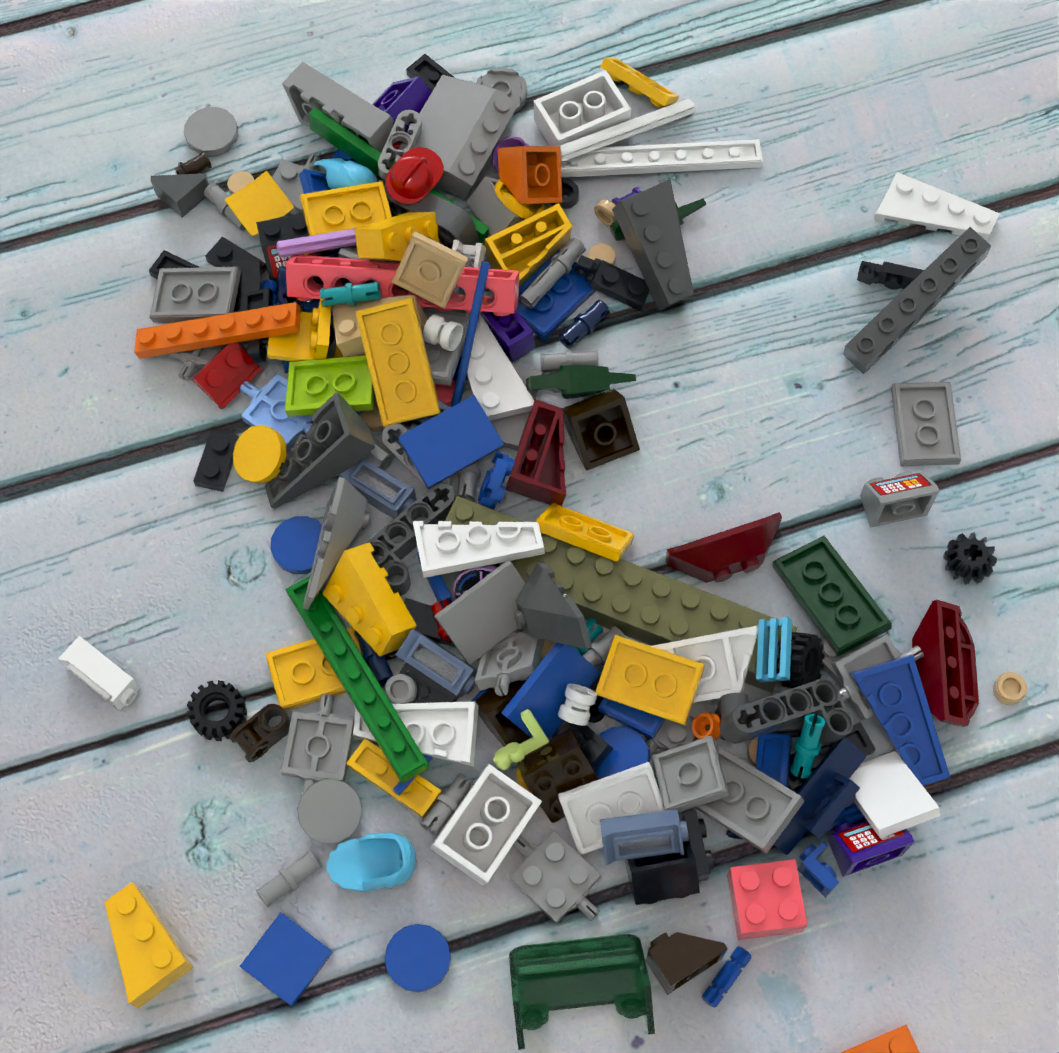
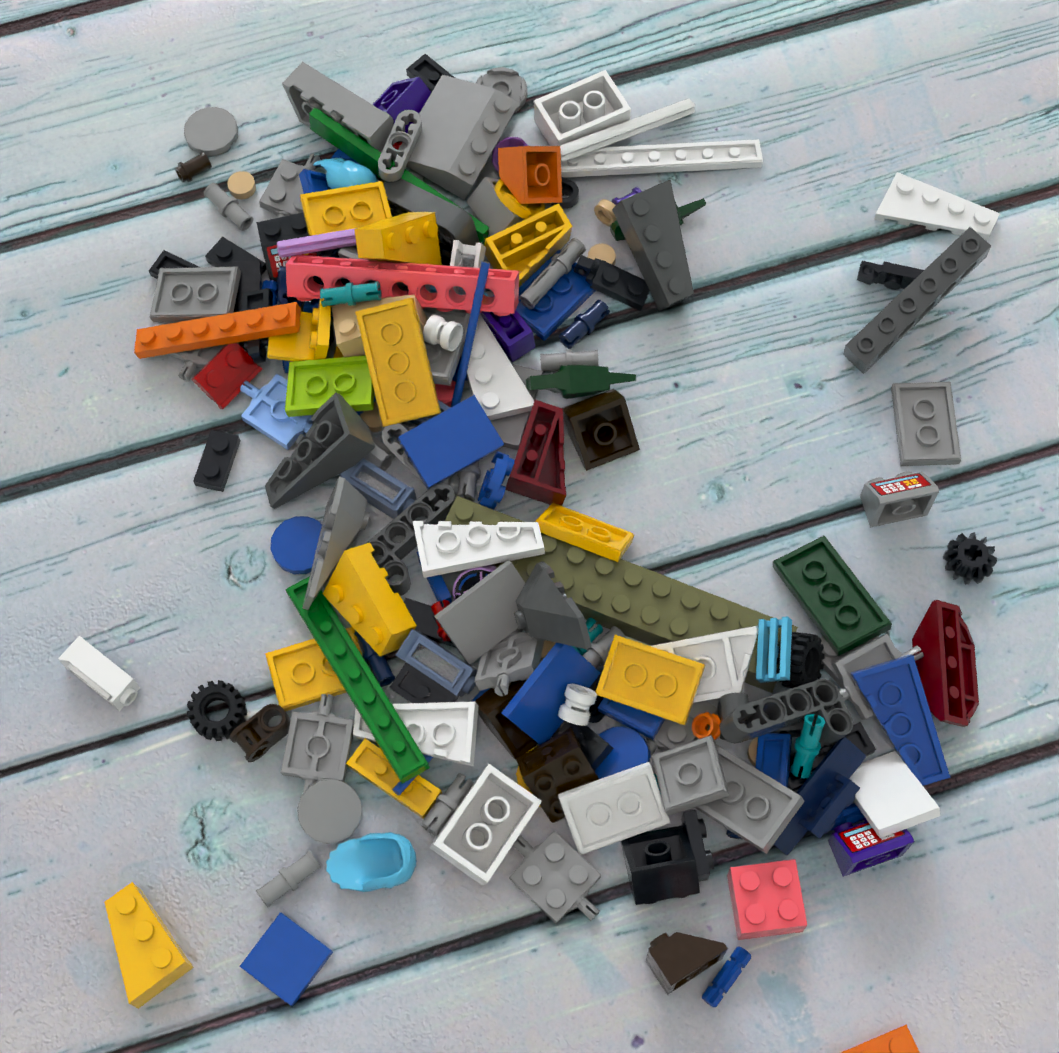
dark grey slope [151,173,209,218] -> none
yellow sticker [224,171,294,236] -> none
yellow tile [233,425,287,484] -> none
blue tile [384,924,451,993] -> none
red piece [385,147,444,205] -> none
light grey tile [385,674,417,704] -> none
tan plate [392,231,468,308] -> none
yellowish green piece [493,709,549,770] -> none
clear green windscreen [509,934,655,1050] -> none
yellow plate [600,57,679,108] -> none
sand blue window [600,809,689,865] -> none
dark red wedge [665,512,782,583] -> none
blue bracket [797,841,839,898] -> none
tan tile [993,672,1027,705] -> none

